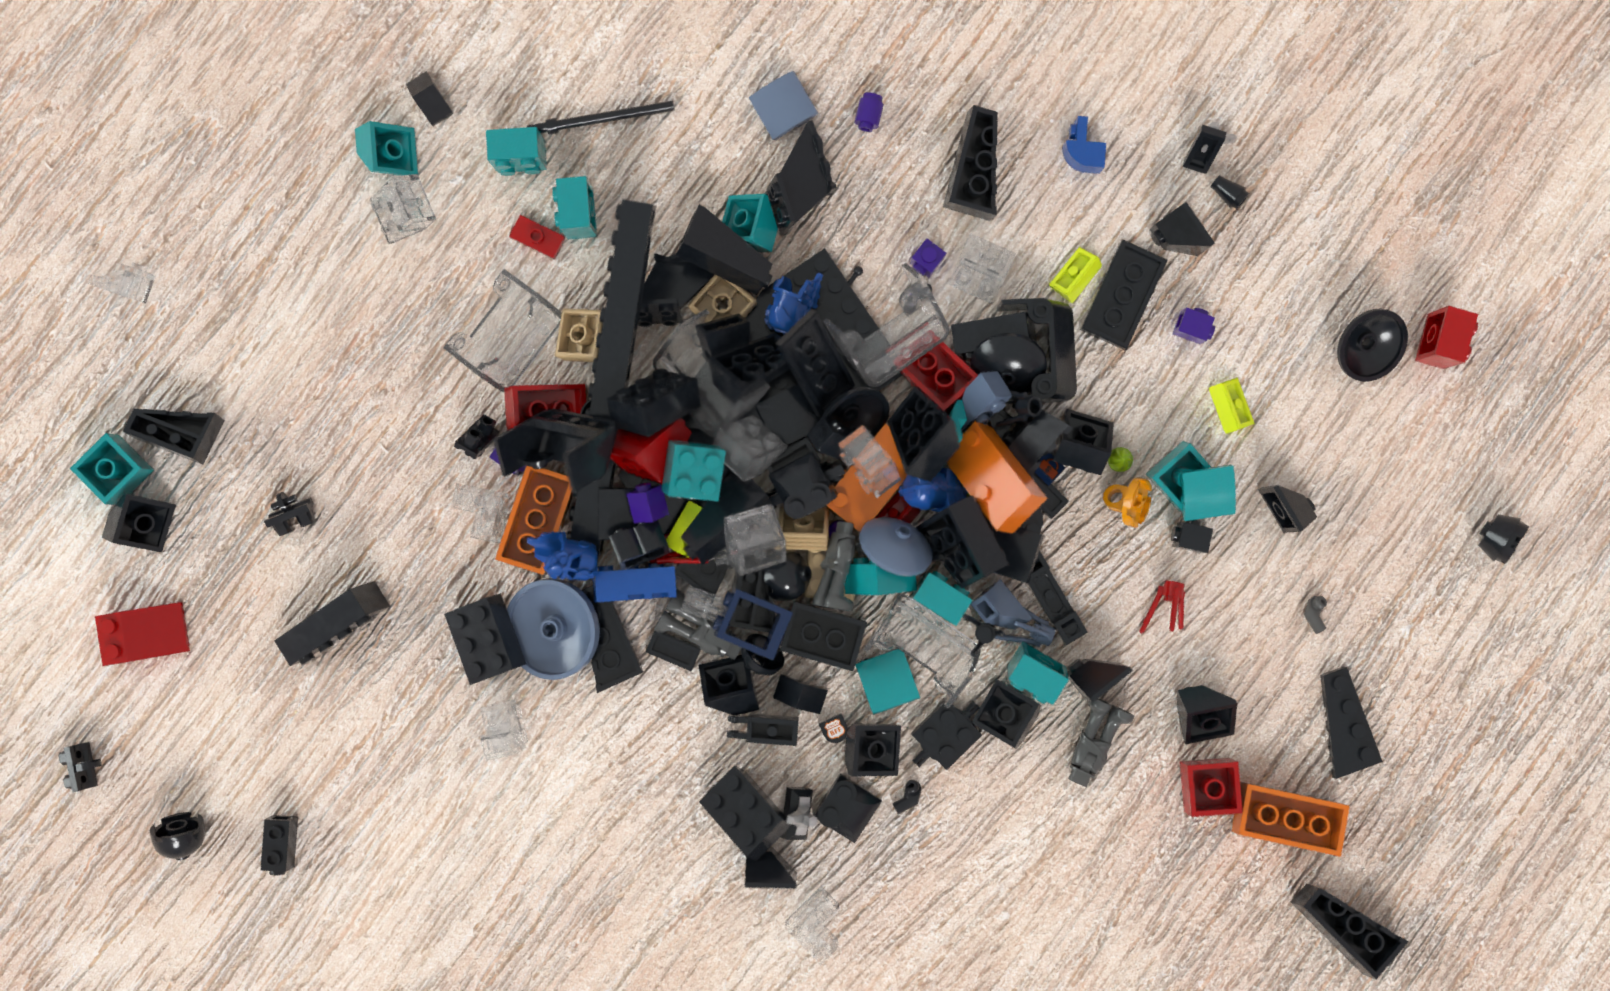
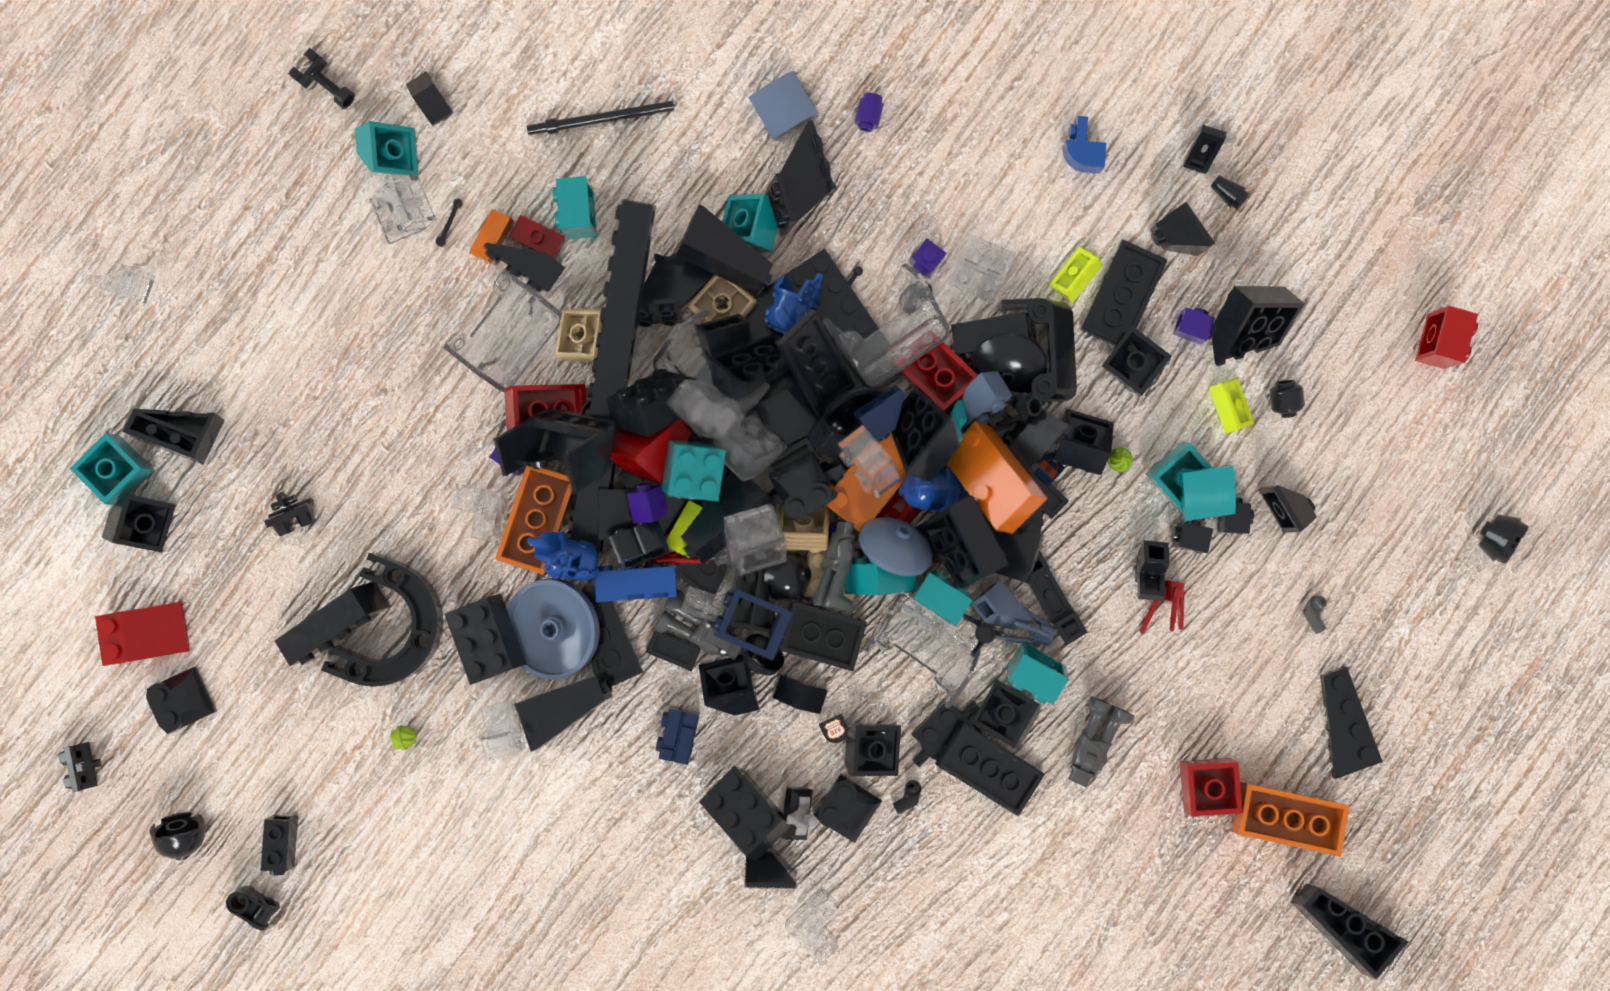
black hips [454,414,500,460] -> none
teal brick [486,127,547,176] -> none
black hinge [727,714,799,746] -> none
teal slope [855,648,920,715] -> none
black wedge [943,105,998,221] -> none
black slope [1068,659,1133,703] -> none
light orange tile [1103,477,1152,528] -> none
black slope [1177,685,1237,744] -> none
black dish [1337,308,1408,382] -> none
none -> black slope [146,667,217,734]
none -> black piece [226,886,280,931]
none -> black bar [288,48,355,109]
none -> black piece [321,553,443,686]
none -> lime plate [391,725,417,750]
none -> black hinge [435,198,463,247]
none -> orange slope [469,209,514,264]
none -> black slope [482,242,566,293]
none -> black slope [515,672,613,752]
none -> dark blue brick [655,707,700,765]
none -> clear brick [667,379,745,440]
none -> dark blue slope [853,385,905,443]
none -> black tile [935,721,1045,817]
none -> black slope [1101,326,1172,397]
none -> black brick [1135,540,1170,601]
none -> black wedge [1211,286,1305,366]
none -> black brick [1218,498,1254,534]
none -> black head [1269,380,1305,418]

